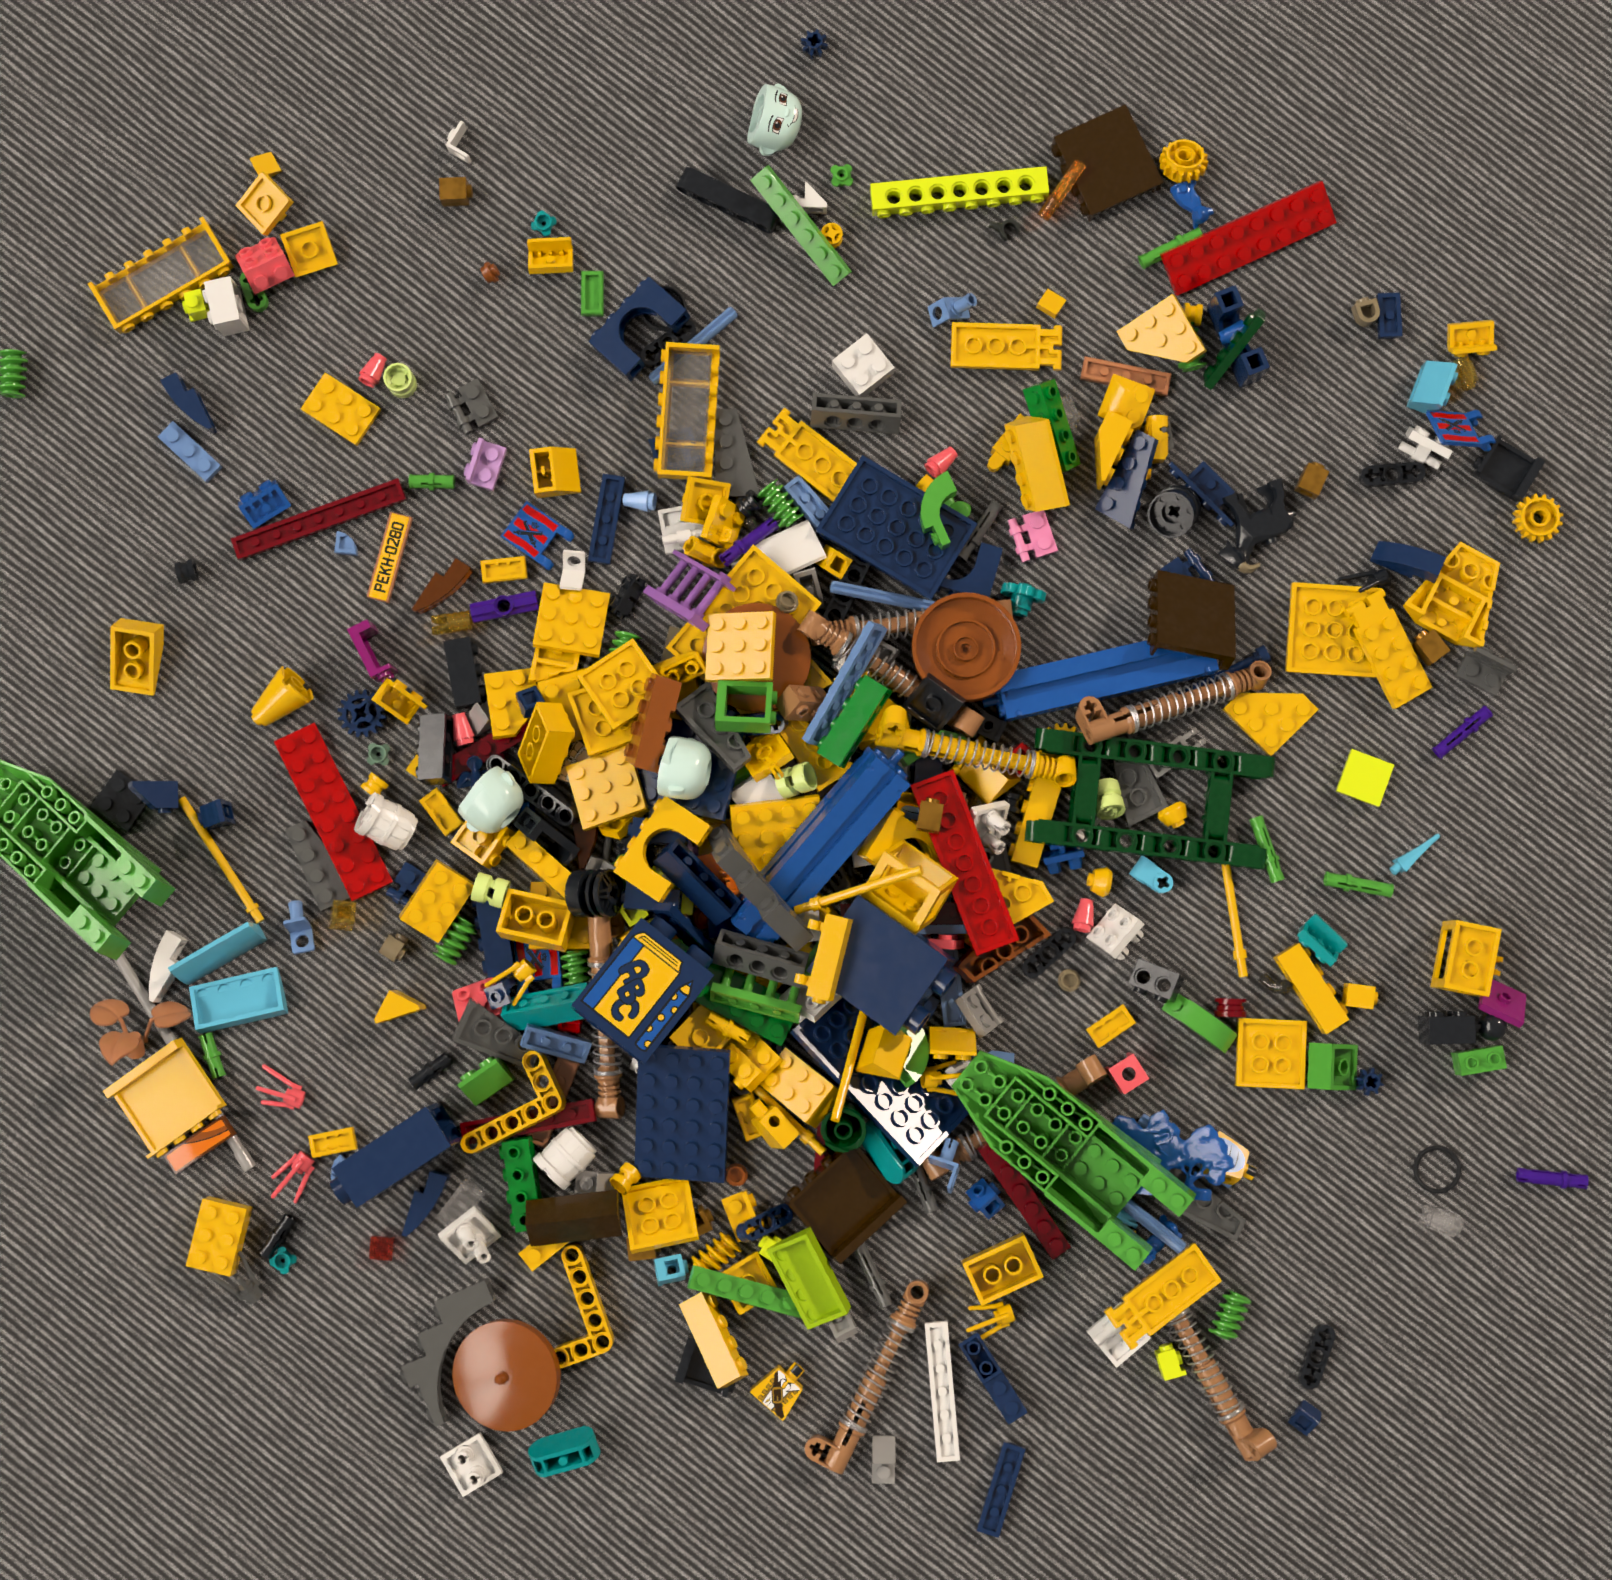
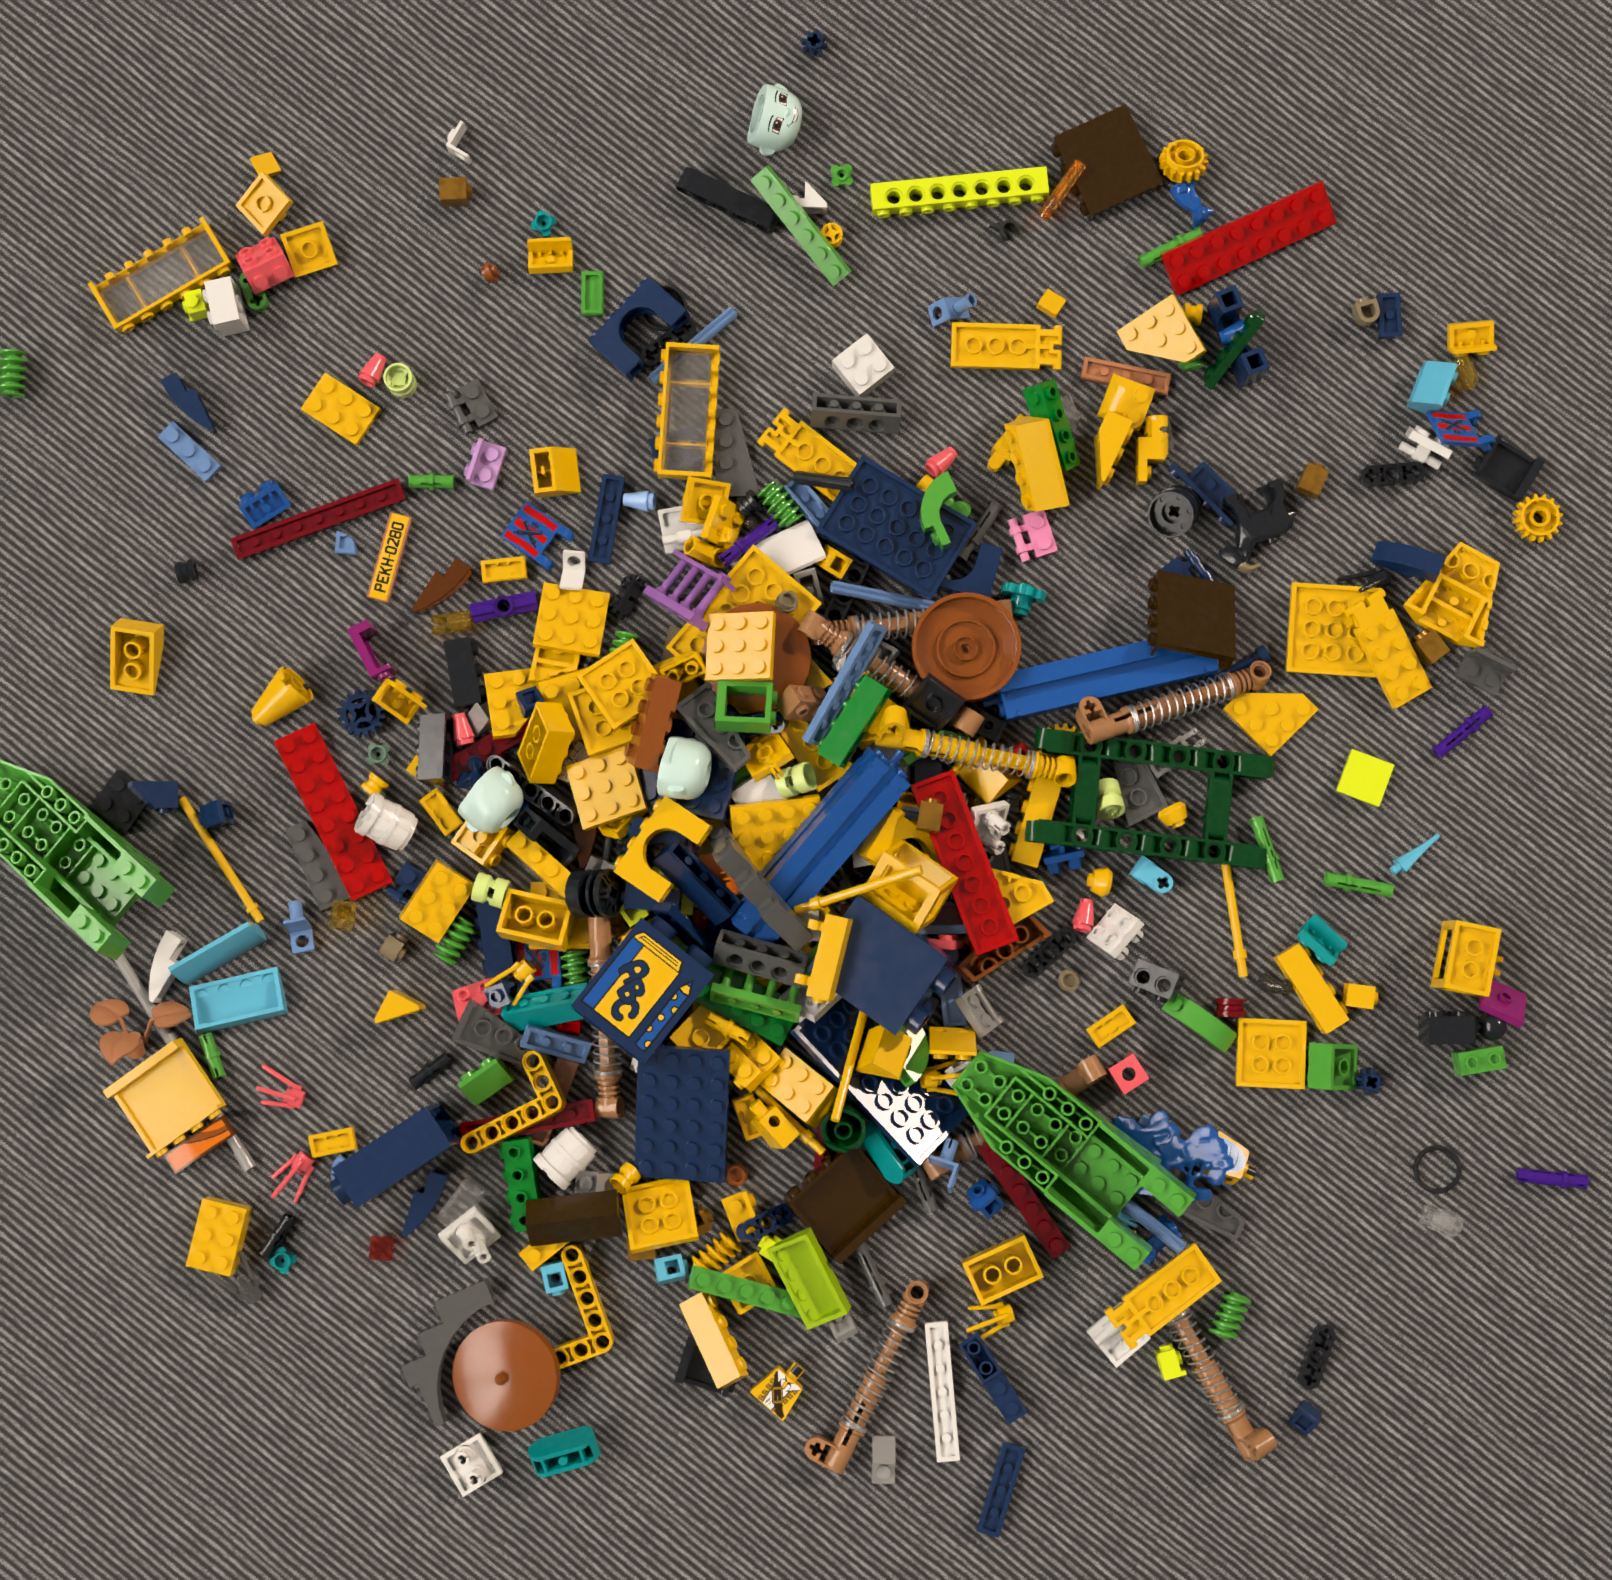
wing [1095,429,1159,530] -> none
none -> medium azure brick [540,1259,569,1296]
none -> black axle [792,470,855,492]

